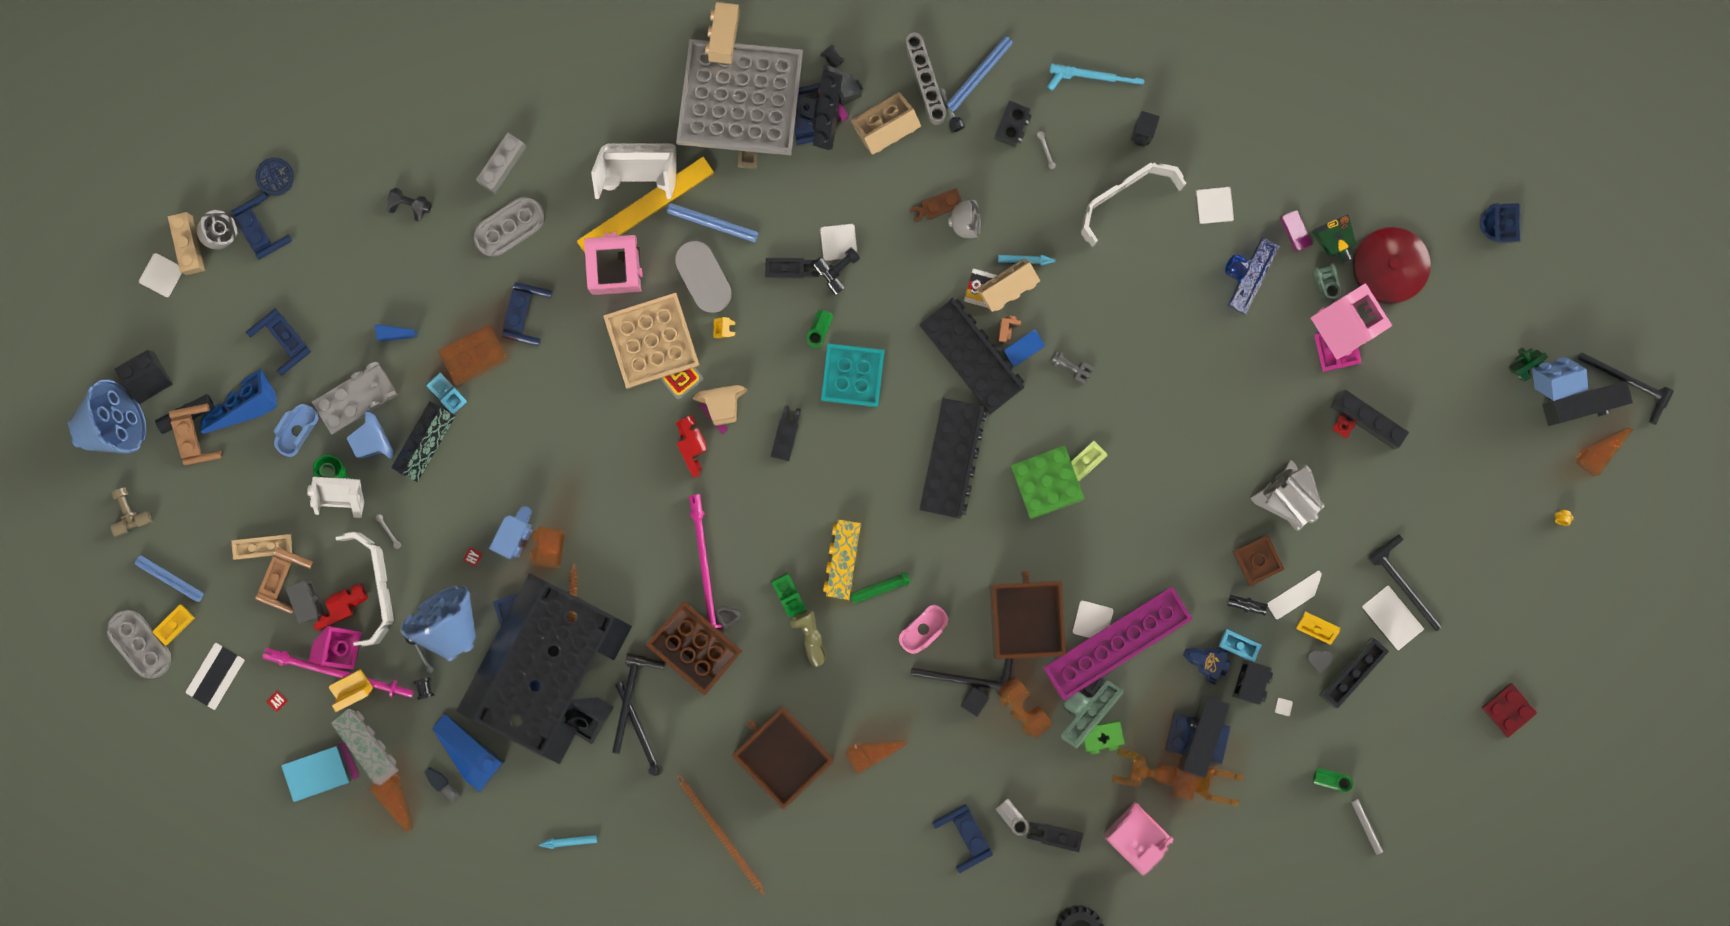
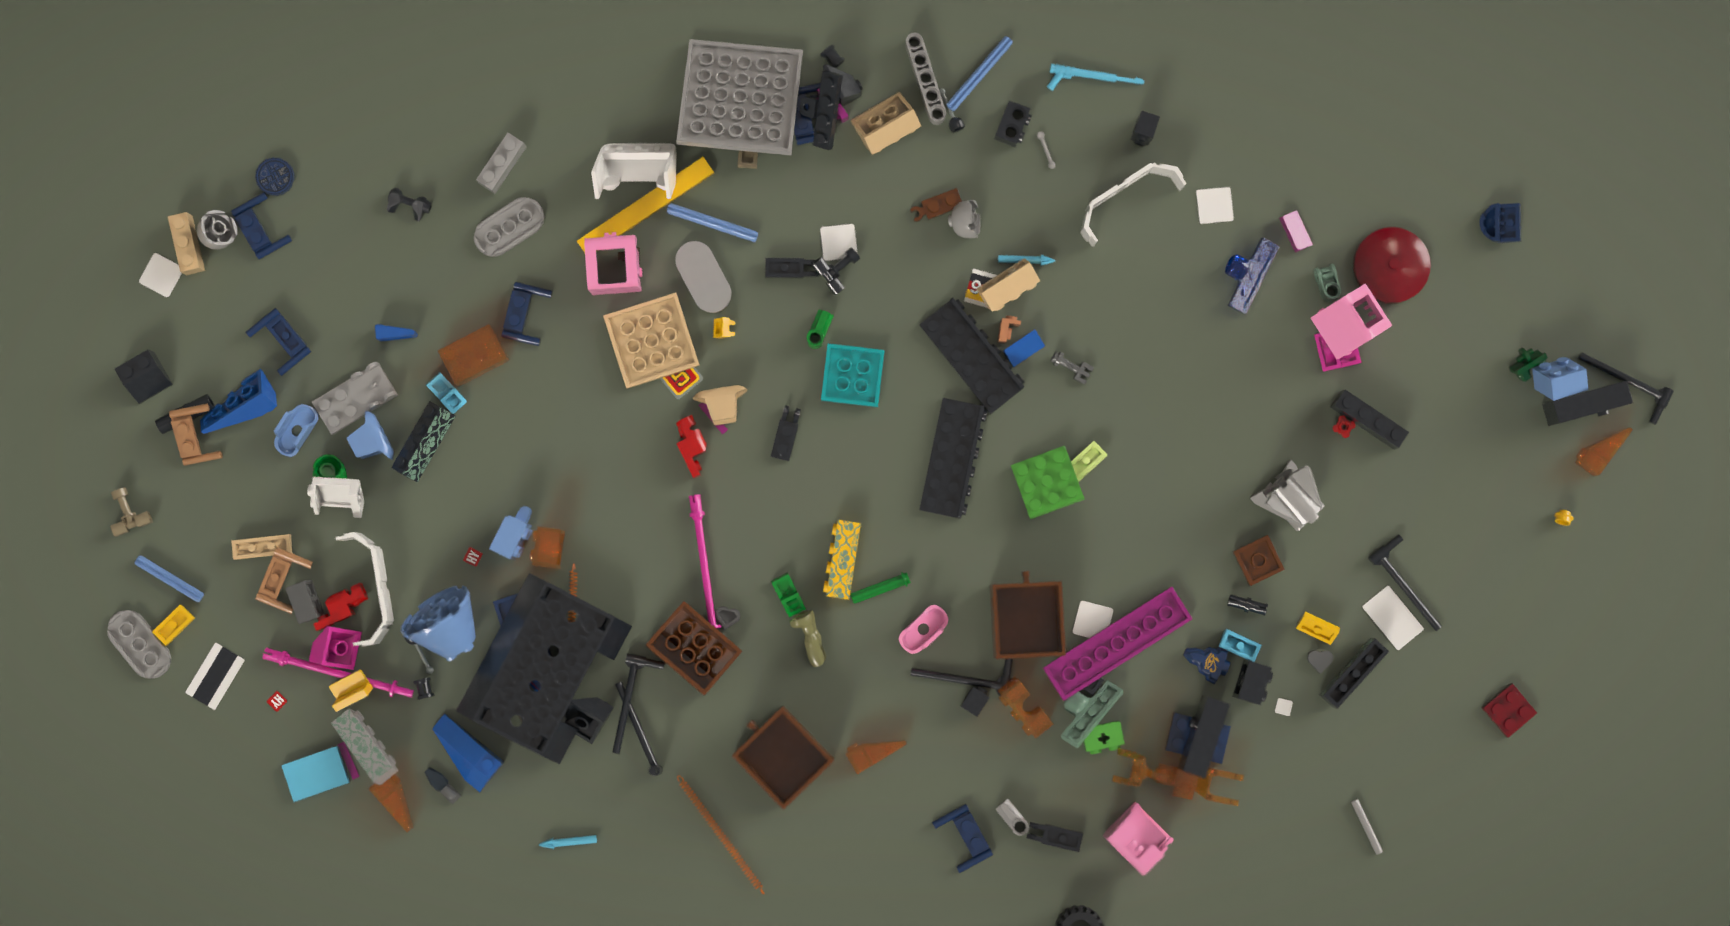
medium blue cone [68,380,146,453] -> none
light grey hinge [375,514,401,549] -> none
tan brick [705,2,739,64] -> none
white sticker [1267,571,1322,620] -> none
dark green torso [1312,215,1356,263] -> none
green piece [1313,767,1353,792] -> none

